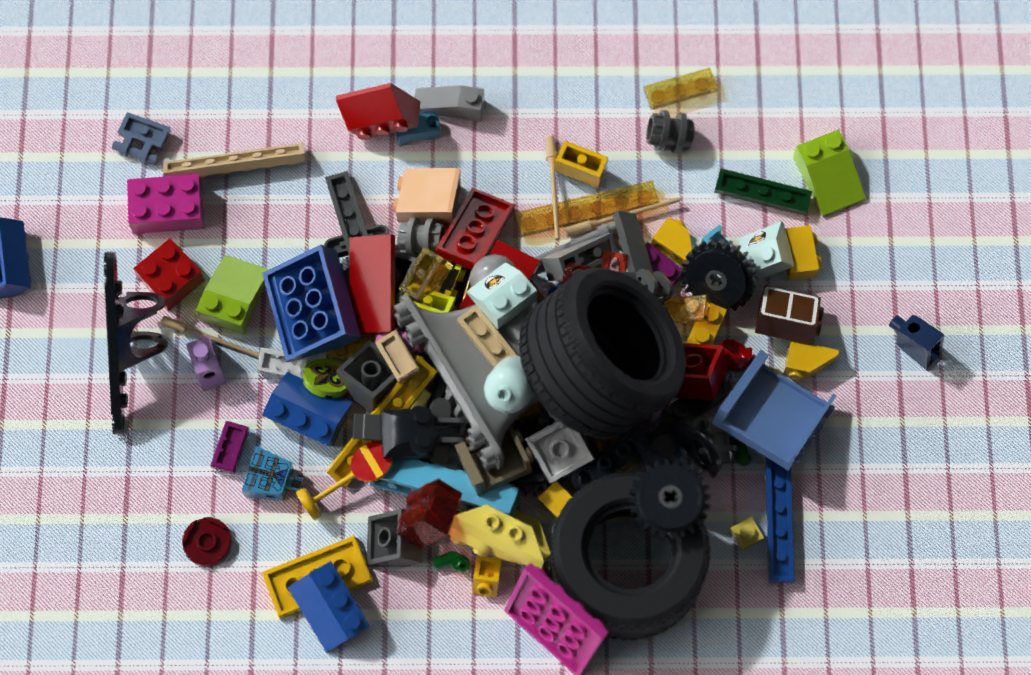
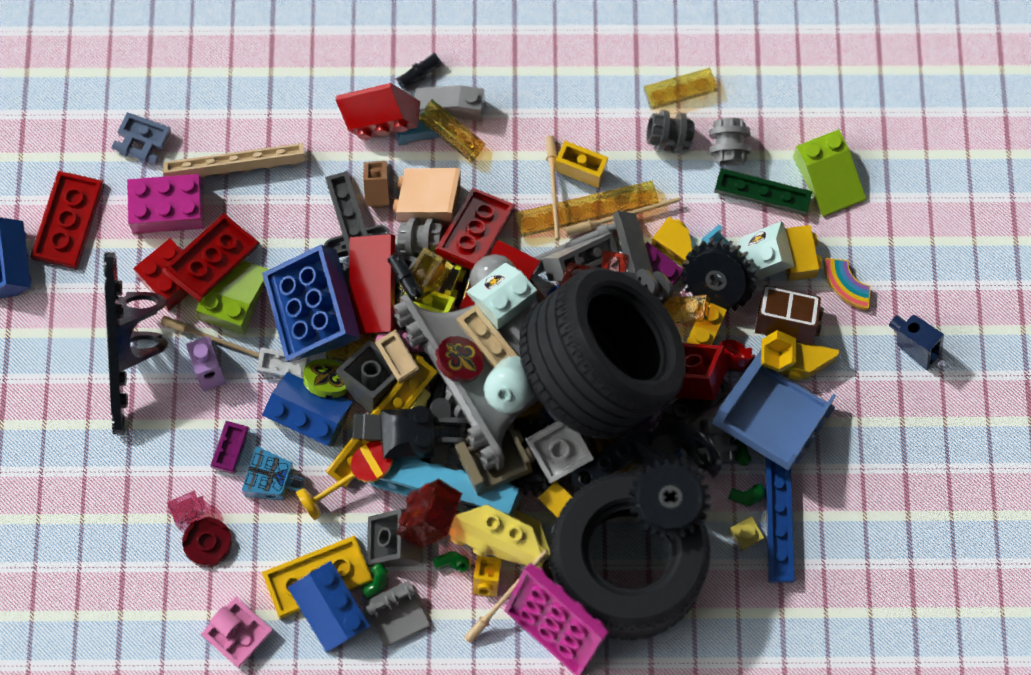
none -> red tile [30,171,105,270]
none -> red tile [162,213,260,302]
none -> clear pink brick [167,491,208,530]
none -> bright pink plate [201,597,273,669]
none -> green arm [361,564,389,600]
none -> medium nougat slope [363,161,389,208]
none -> light grey hinge [363,580,430,647]
none -> black pin [387,252,424,302]
none -> black pin [396,53,442,91]
none -> clear yellow plate [419,99,486,163]
none -> dark red tile [435,336,484,383]
none -> tan piece [464,549,549,643]
none -> light grey piece [709,118,751,165]
none -> green arm [728,484,765,506]
none -> yellow panel [761,330,796,373]
none -> tile [824,258,871,311]

